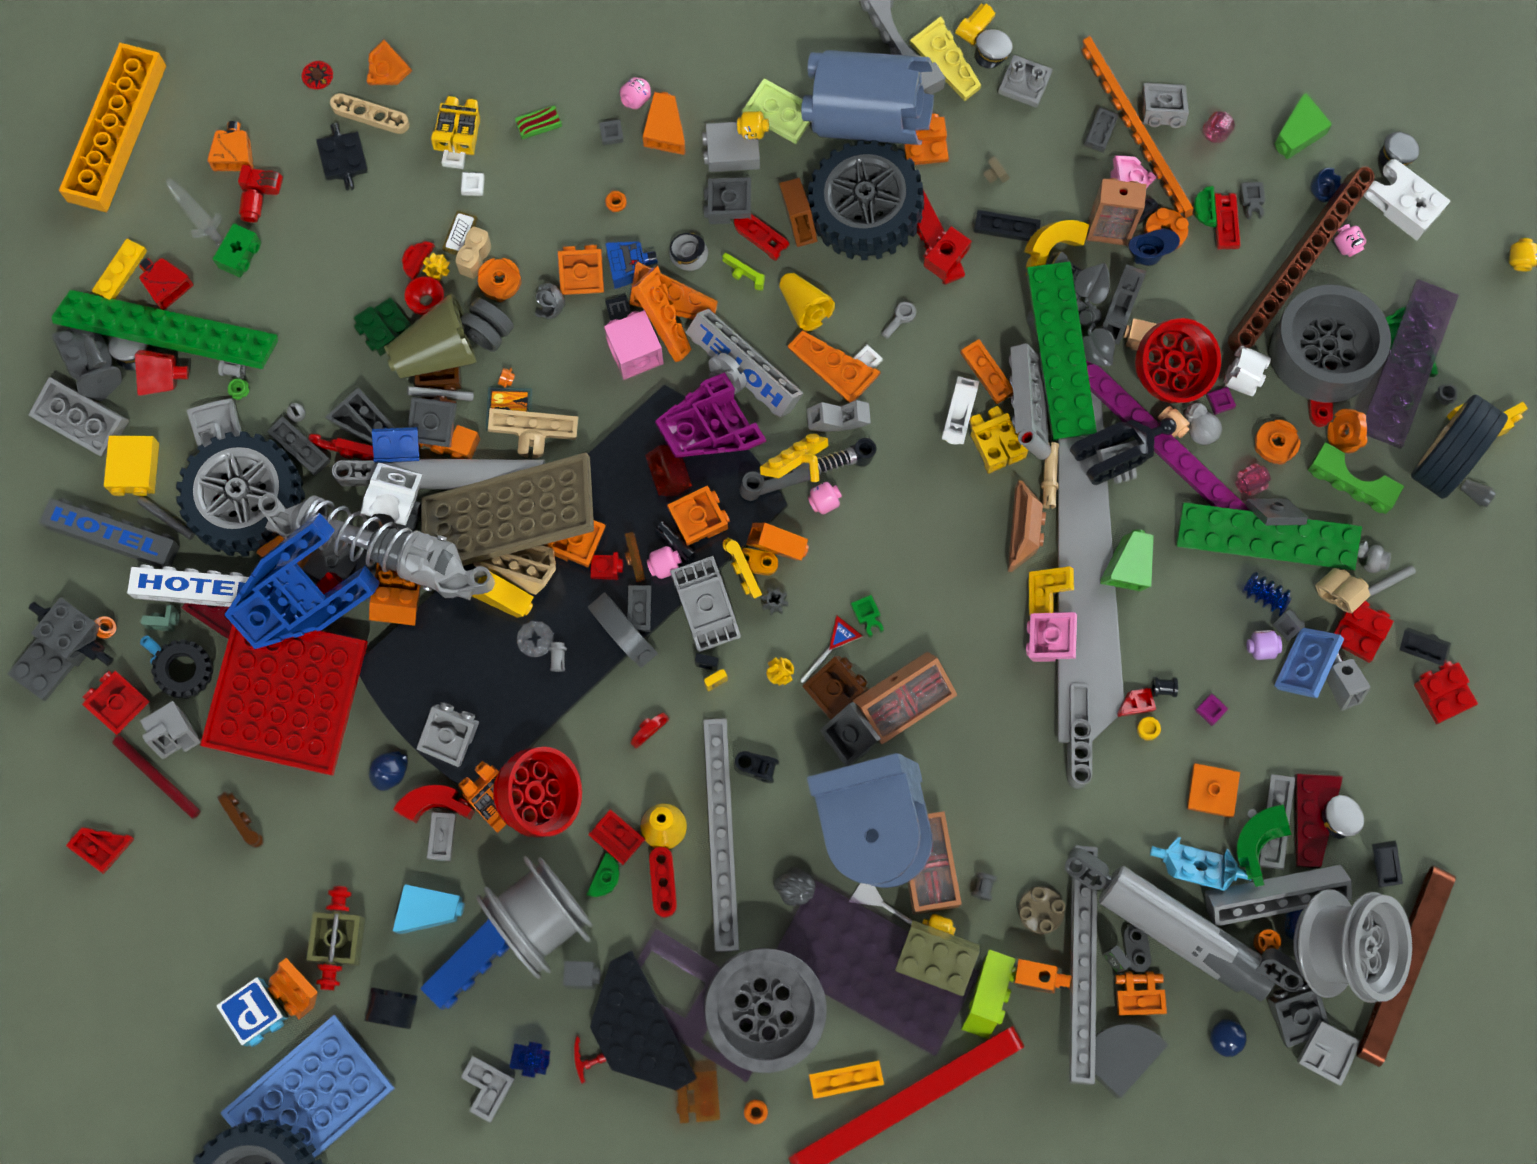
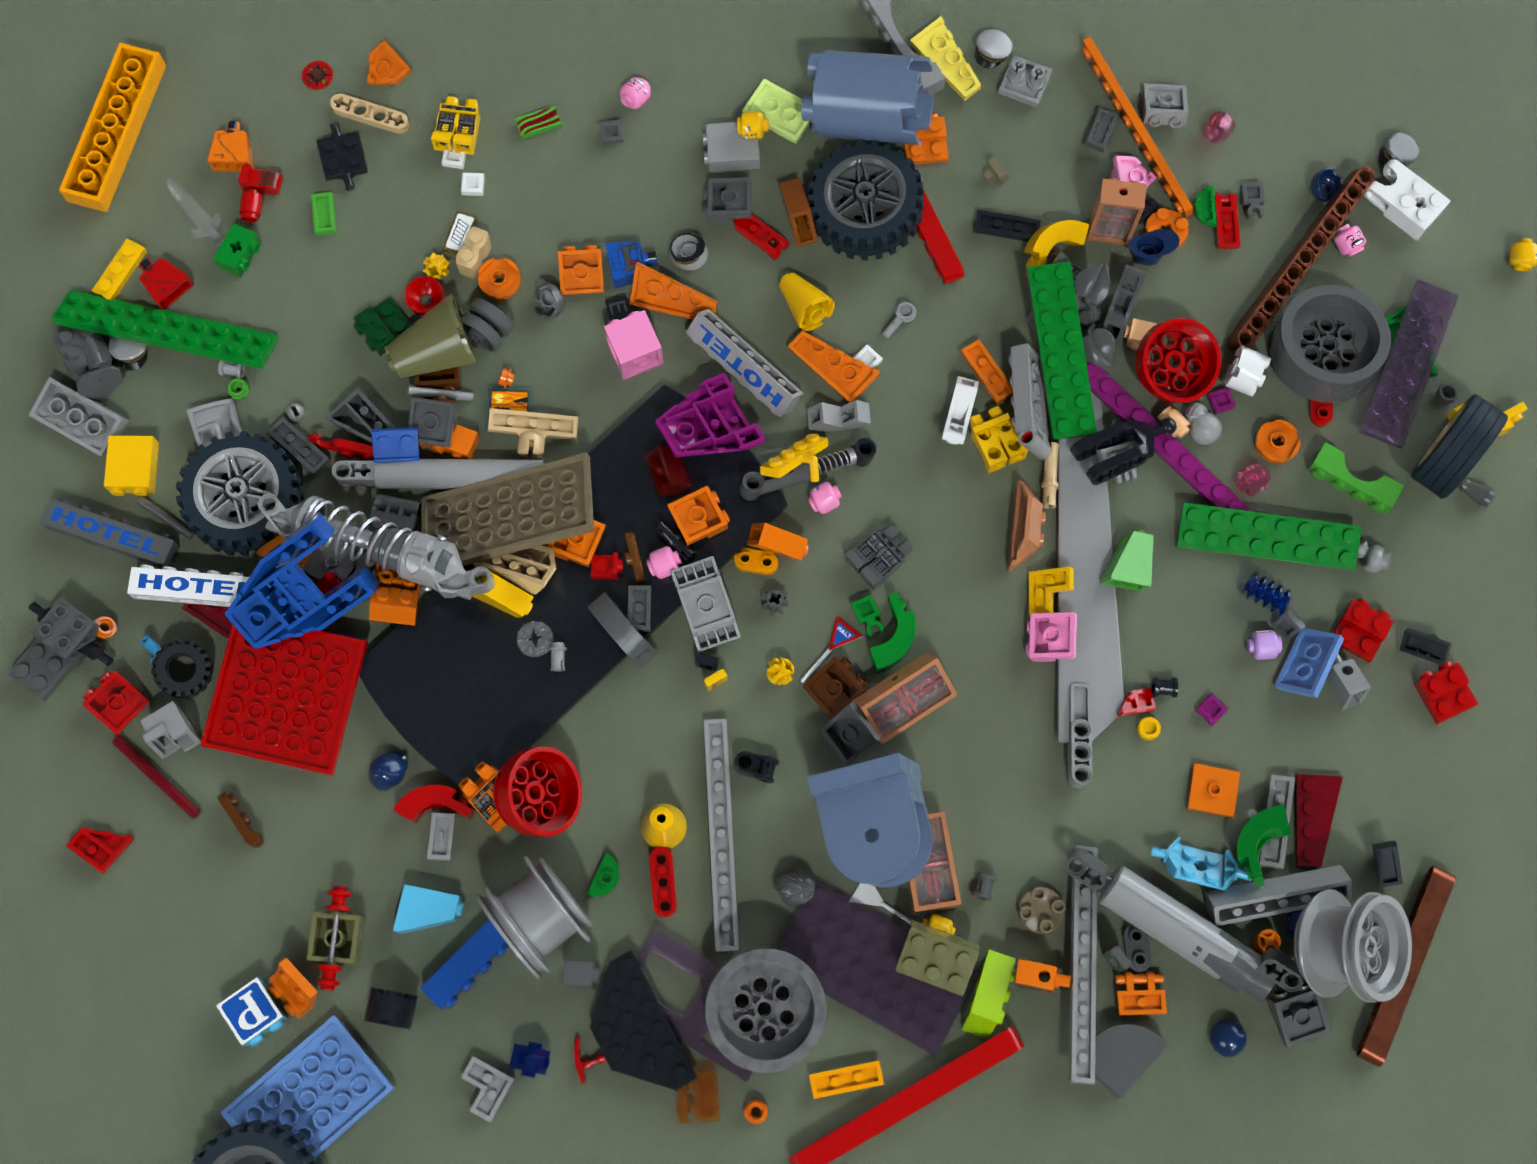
red torso [135,350,189,395] -> none
sand green bracket [141,605,180,632] -> none
white brick [360,462,422,526] -> none
red plate [402,241,435,280] -> none
light grey plate [417,703,479,767] -> none
red plate [588,809,645,866] -> none
orange plate [605,191,627,212] -> none
red plate [631,713,670,749] -> none
orange wing [632,266,692,363] -> none
orange slope [643,92,686,155] -> none
light grey plate [709,353,747,395] -> none
lime piece [722,253,765,291] -> none
yellow plate [722,538,762,599] -> none
red brick [923,226,972,281] -> none
yellow piece [956,4,995,46] -> none
dark grey plate [1246,498,1308,526] -> none
bright green slope [1274,93,1332,160] -> none
light grey plate [1297,1019,1360,1086] -> none
tan brick [1315,568,1371,613] -> none
piece [1322,795,1364,839] -> none
orange plate [1327,409,1367,453] -> none
light grey bar [1368,565,1416,597] -> none
none -> bright green tile [311,192,337,236]
none -> dark grey hips [845,524,913,591]
none -> green arch [868,592,916,674]

